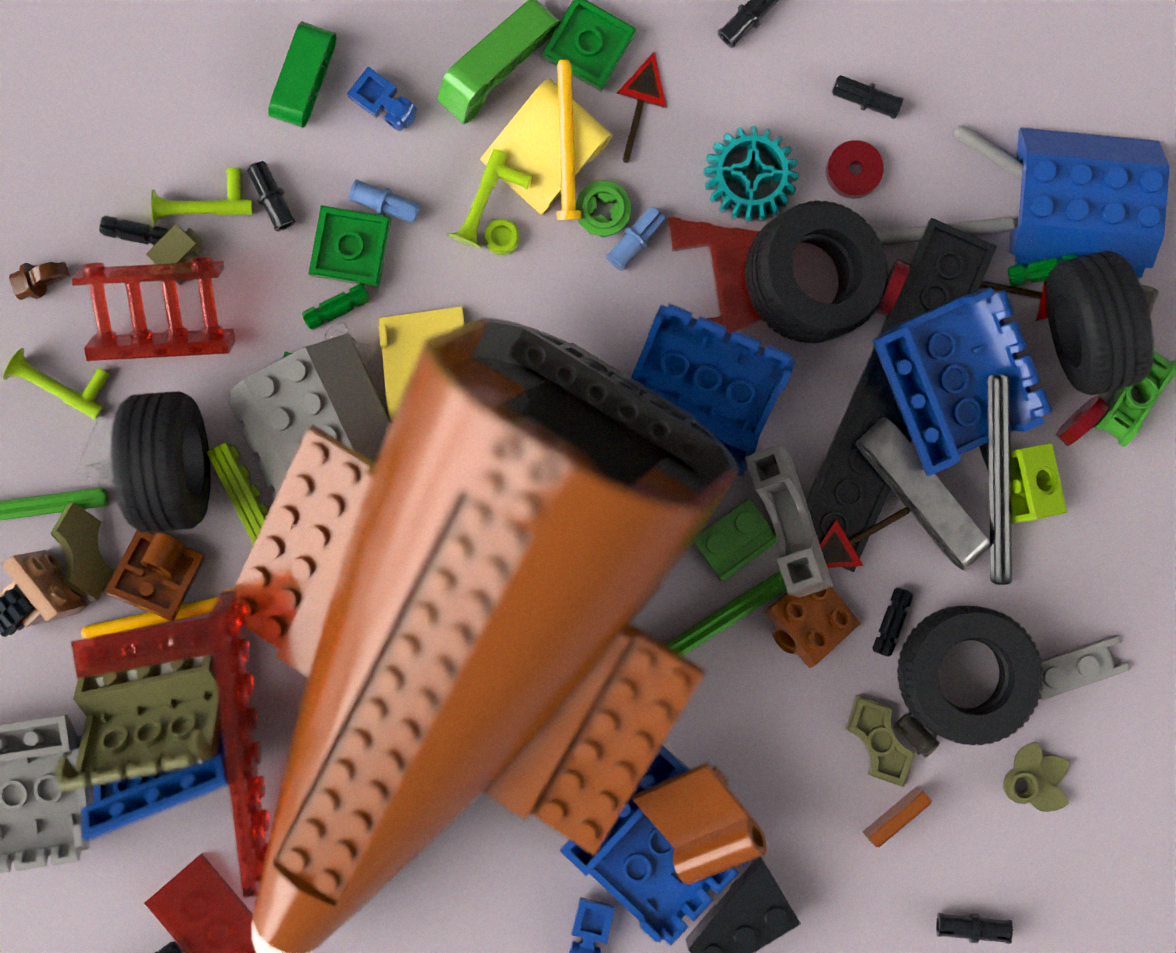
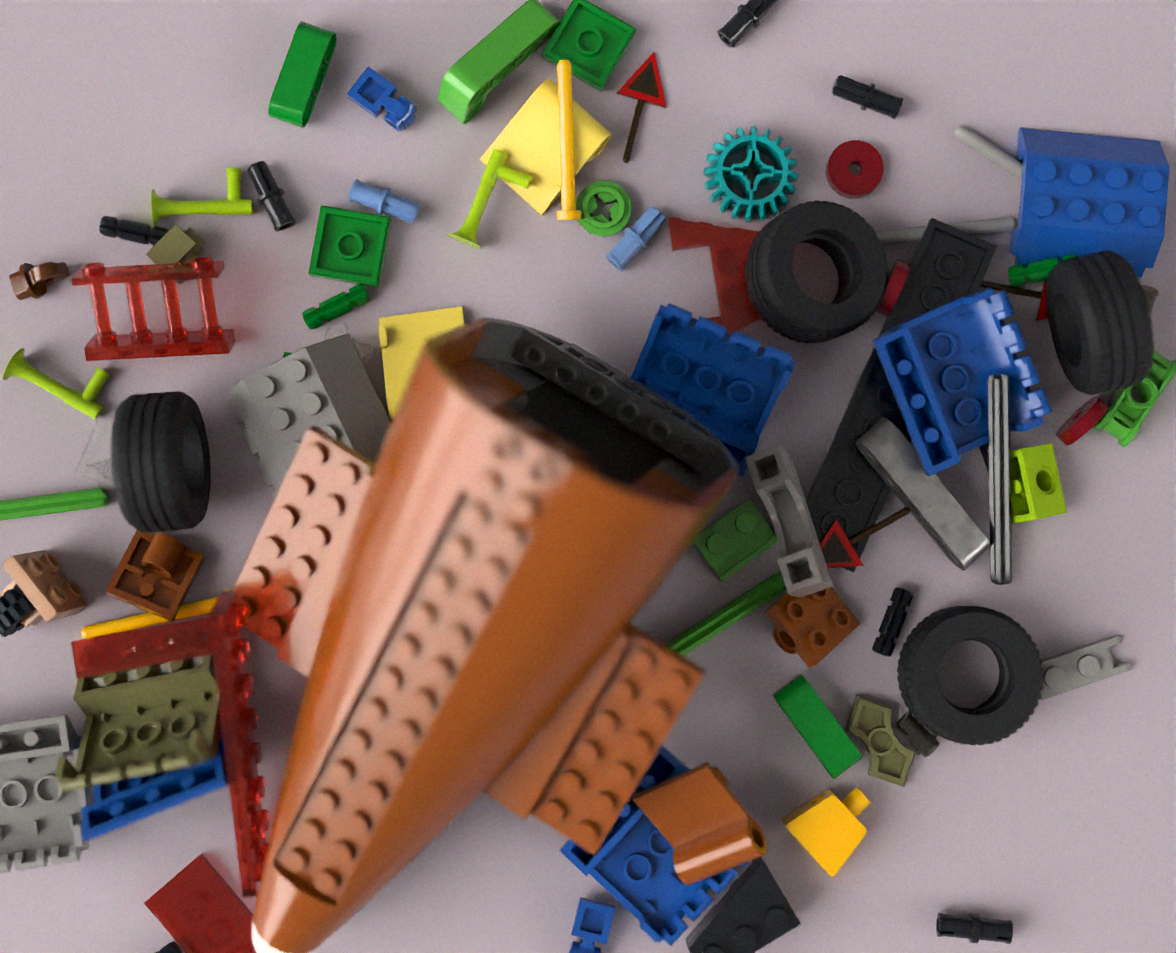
olive tile [51,502,114,602] -> none
lime piece [206,442,269,545] -> none
lime tile [484,219,520,256] -> none
dark orange tile [863,786,932,848] -> none
olive plate [1003,742,1070,812] -> none
none -> green beam [772,674,863,779]
none -> yellow torso [780,787,871,877]

